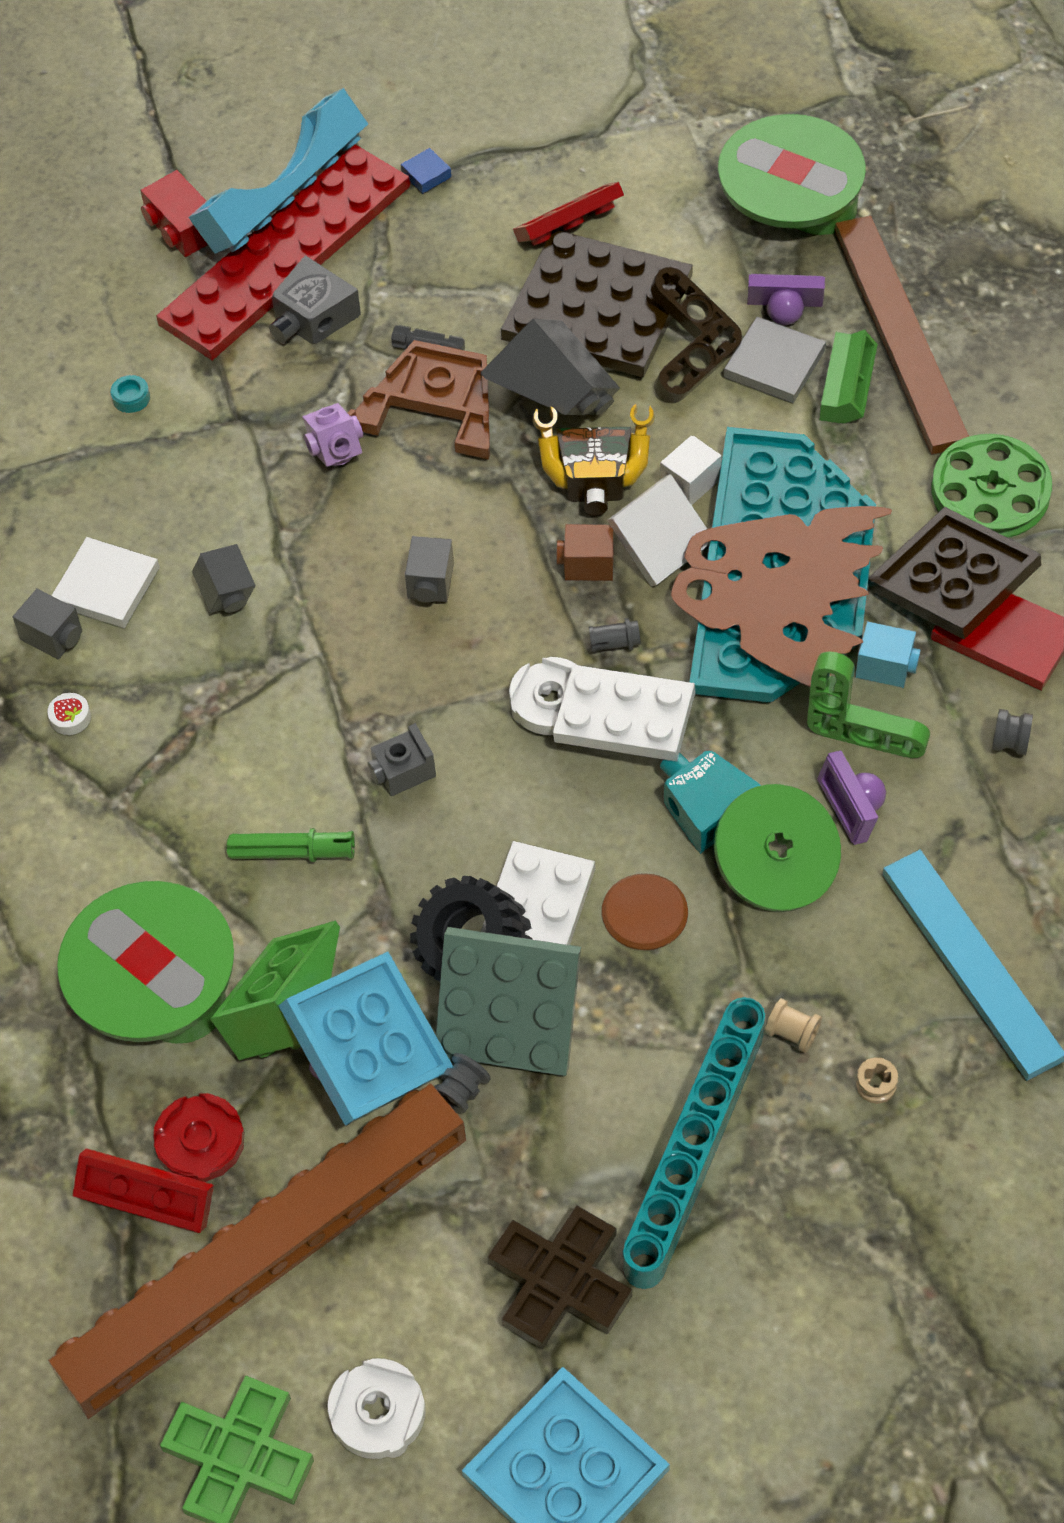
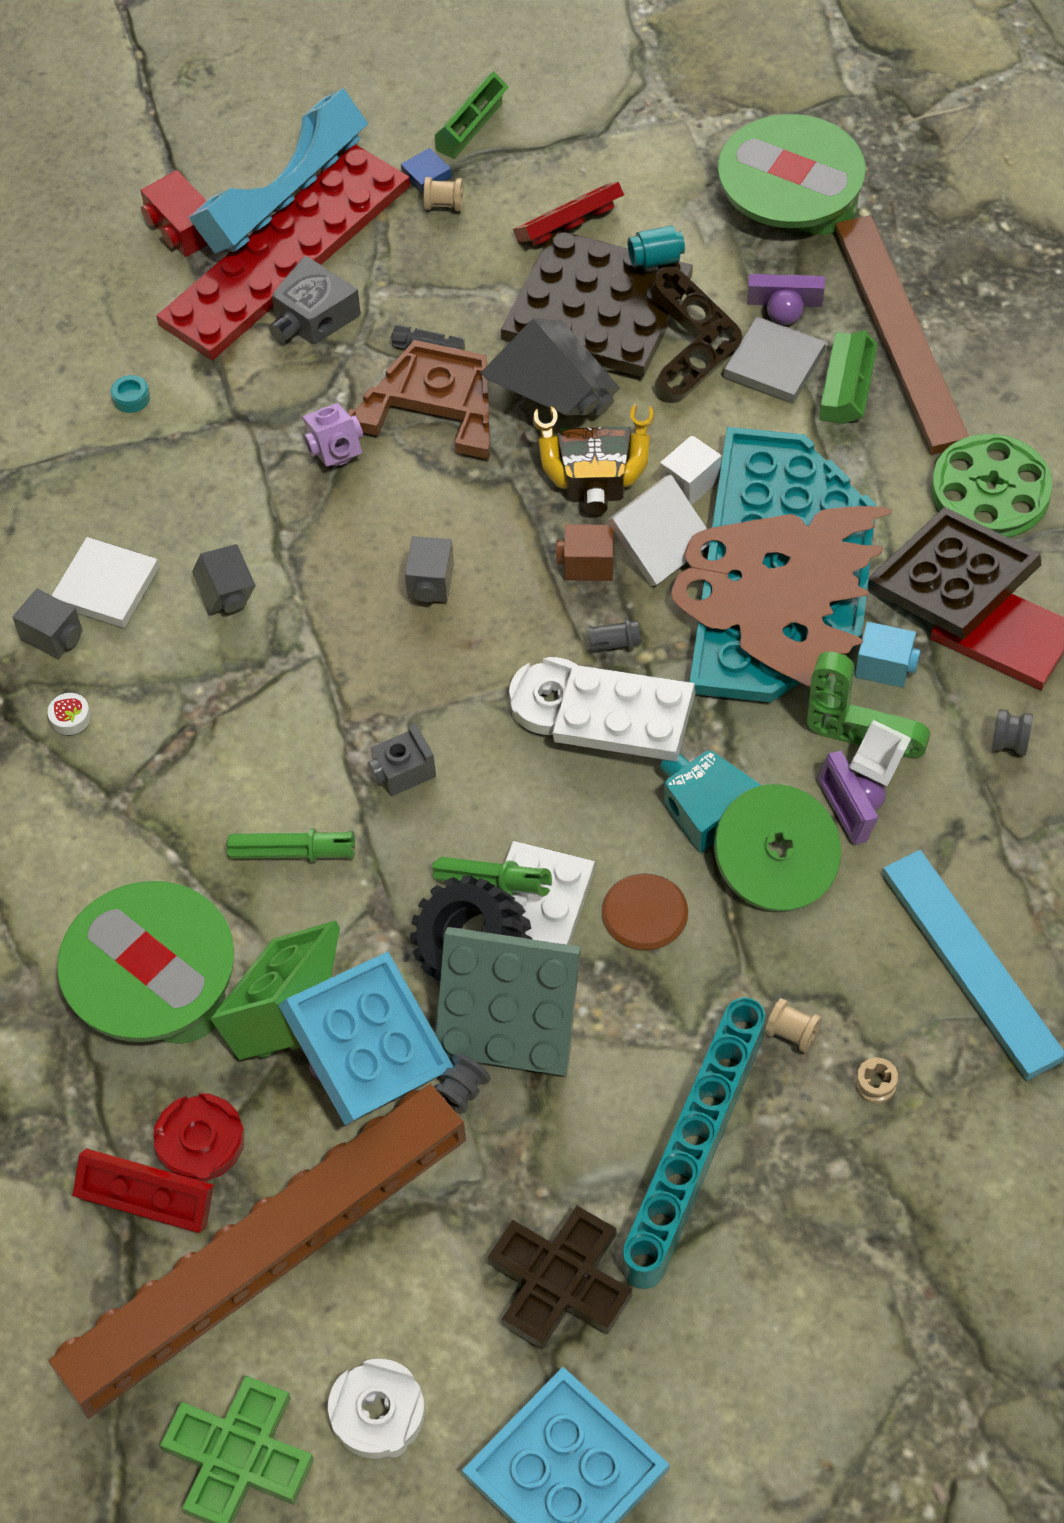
none -> tan bush [424,177,463,211]
none -> bright green axle [432,857,552,897]
none -> bright green piece [435,71,509,159]
none -> teal brick [627,225,685,269]
none -> white panel [849,720,911,786]

